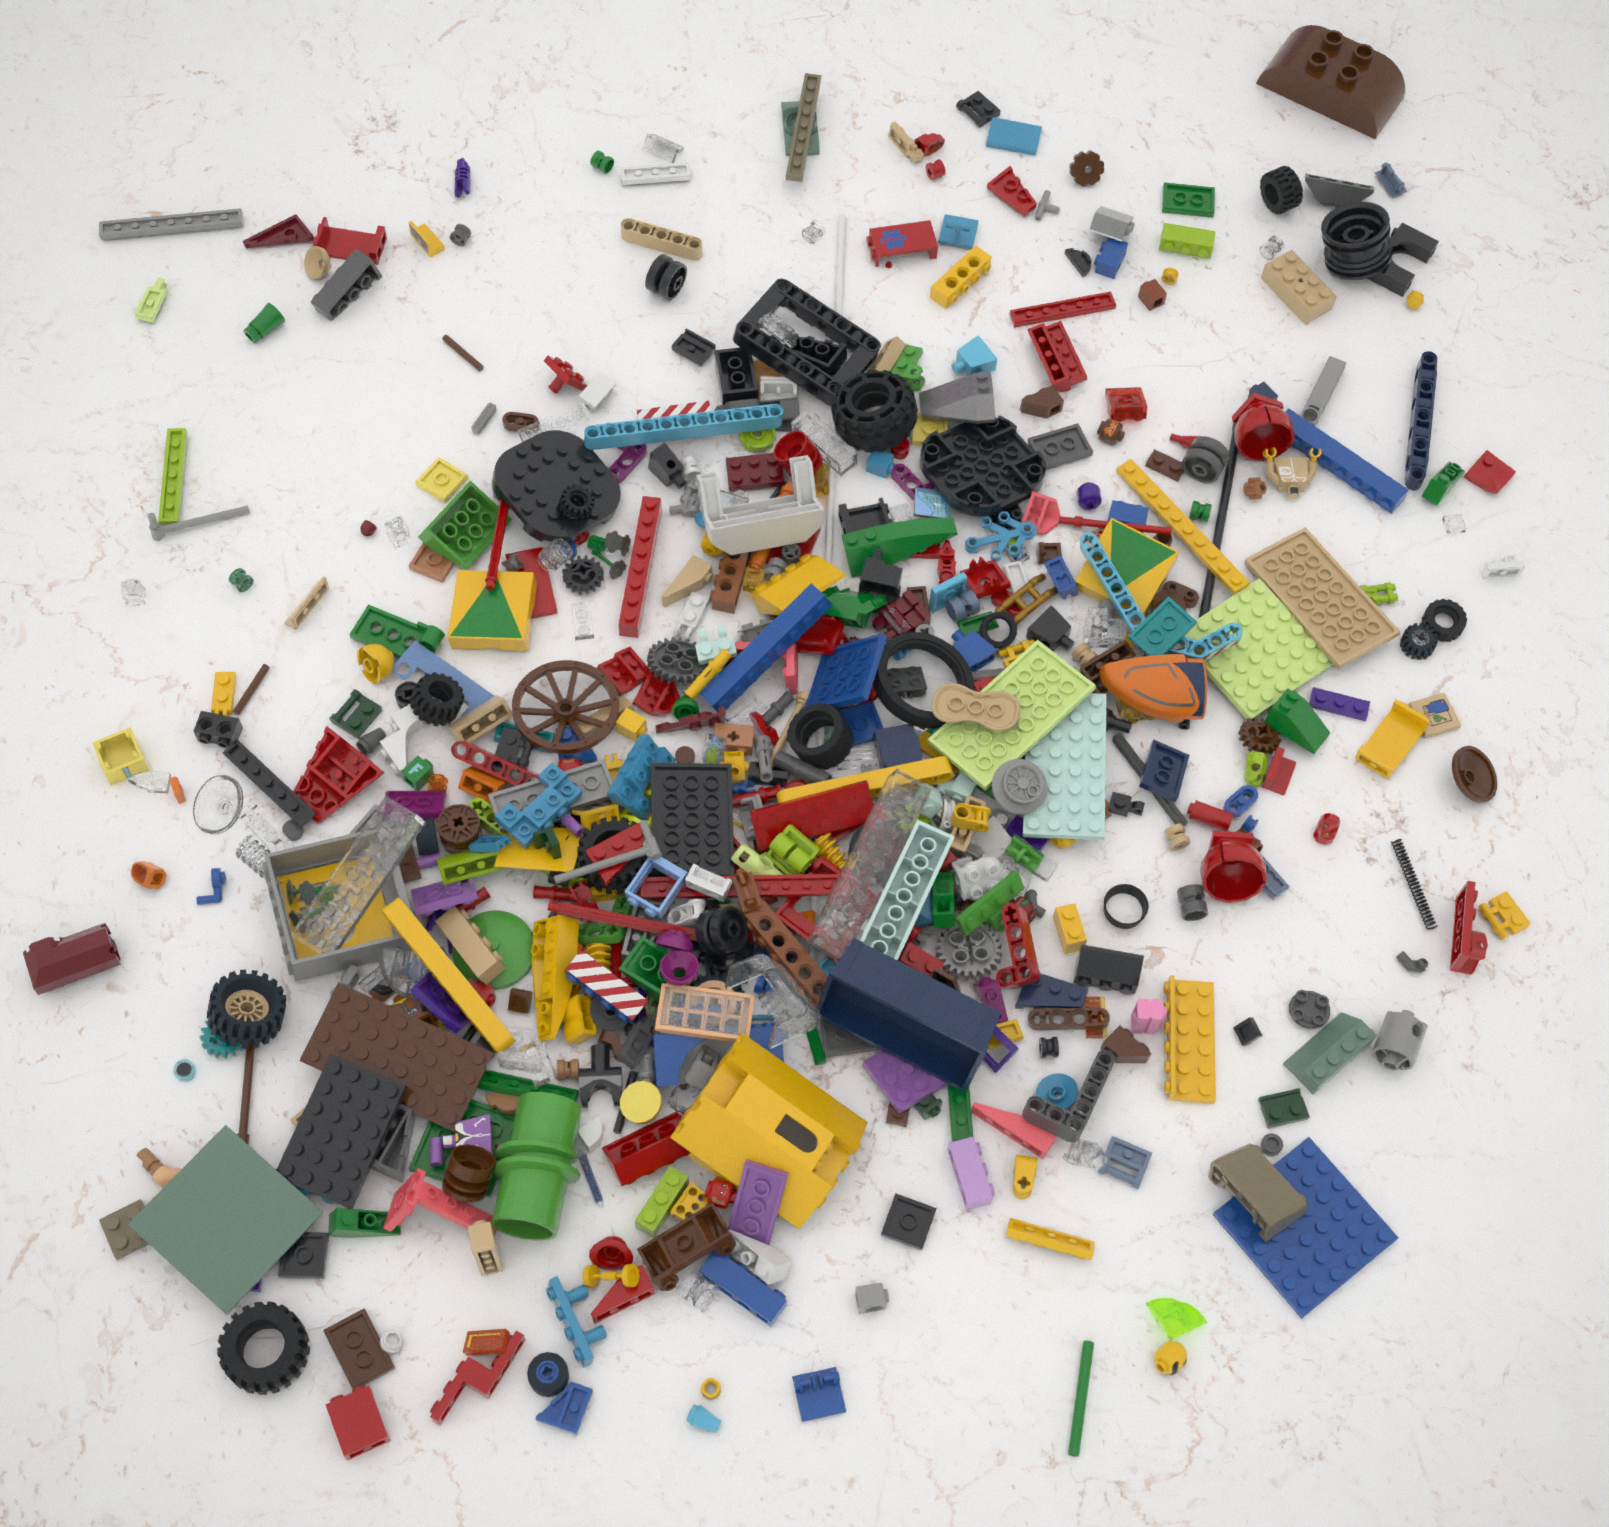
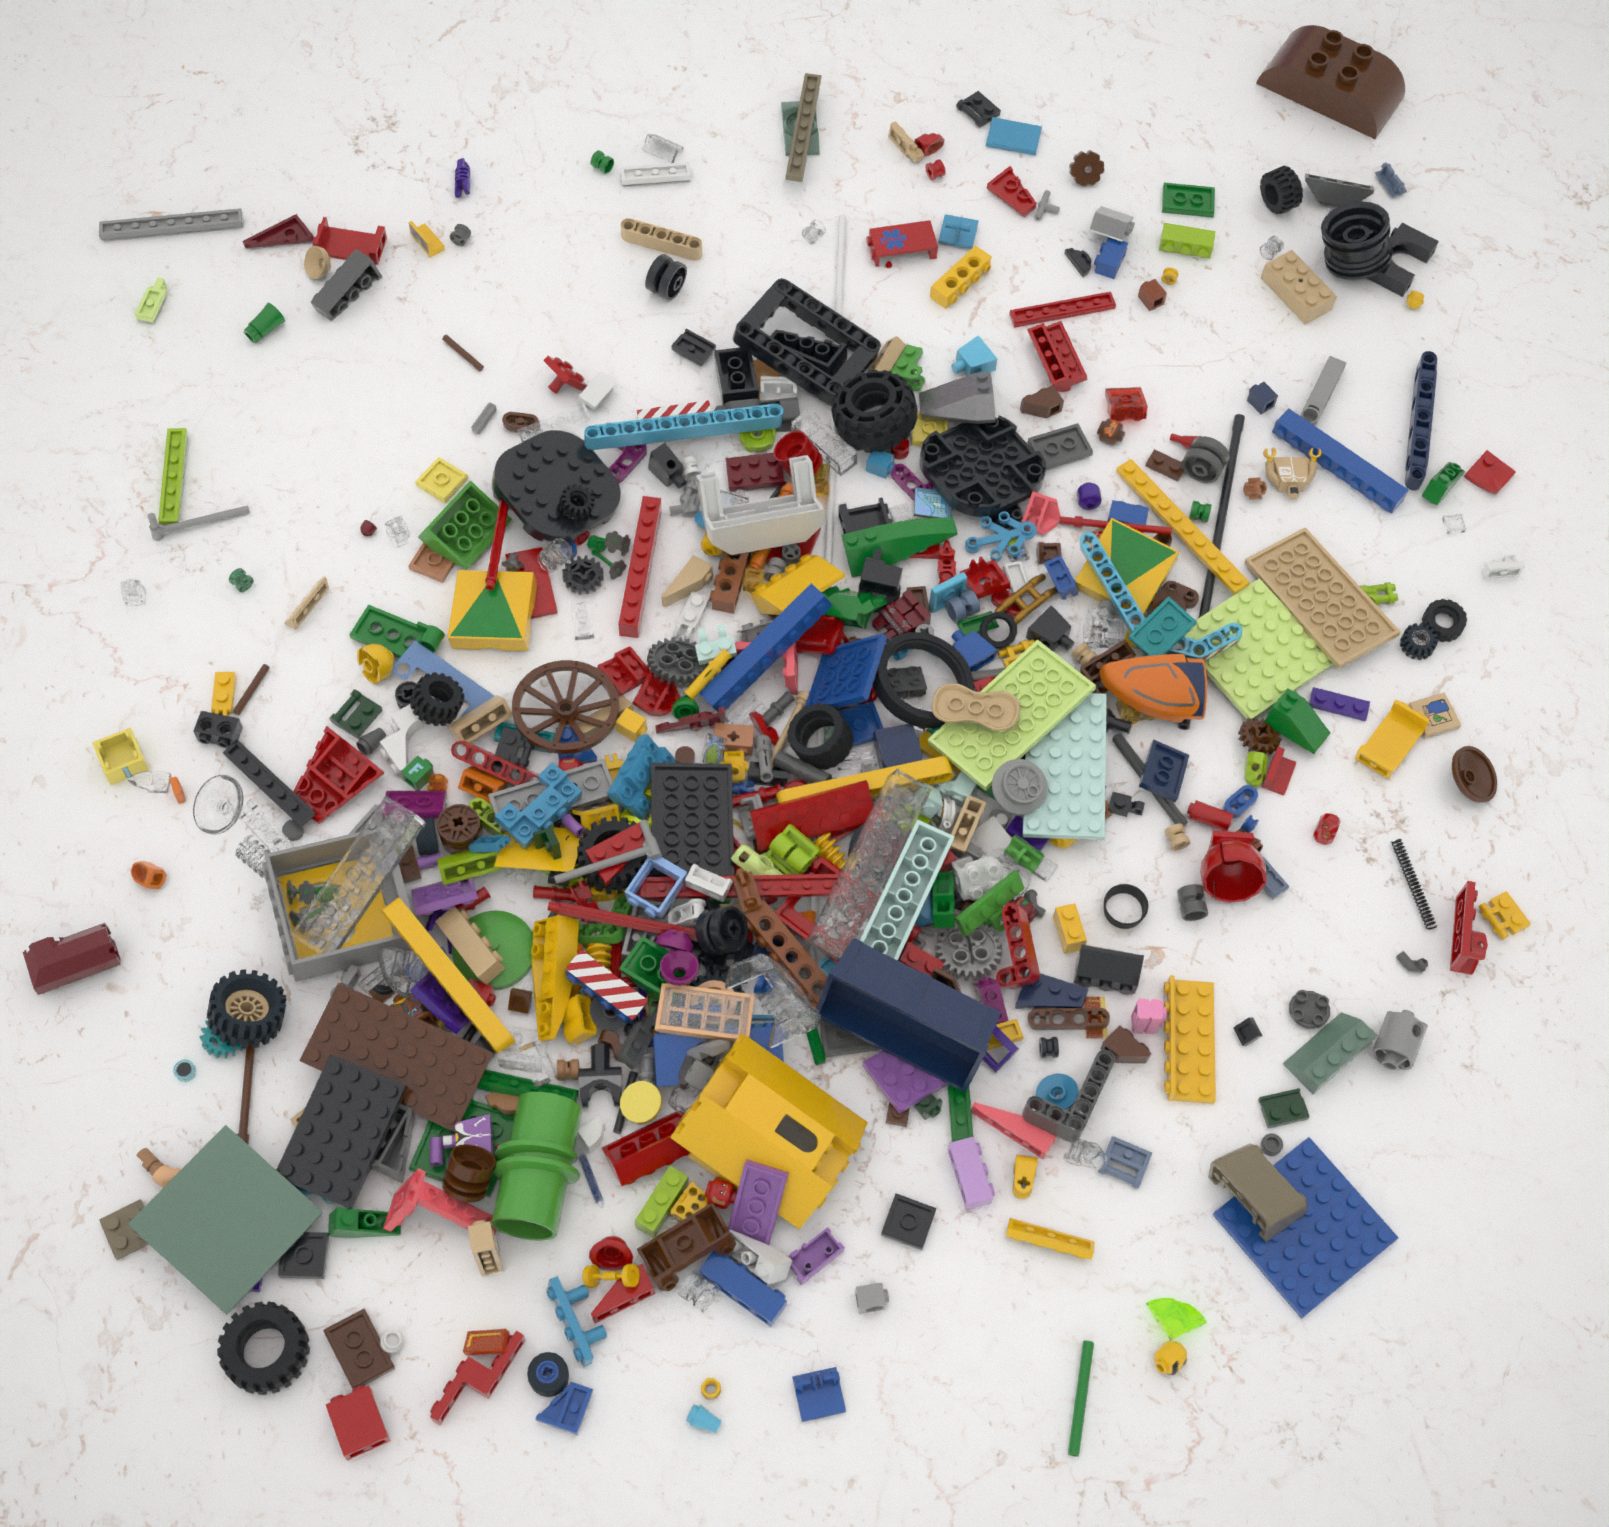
blue plate [196,868,226,905] -> none
clear bracket [758,311,797,349] -> none
yellow piece [950,803,991,832] -> none
red plate [1231,392,1295,461] -> none
none -> light grey slope [687,1040,730,1060]
none -> medium lavender piece [788,1227,845,1285]

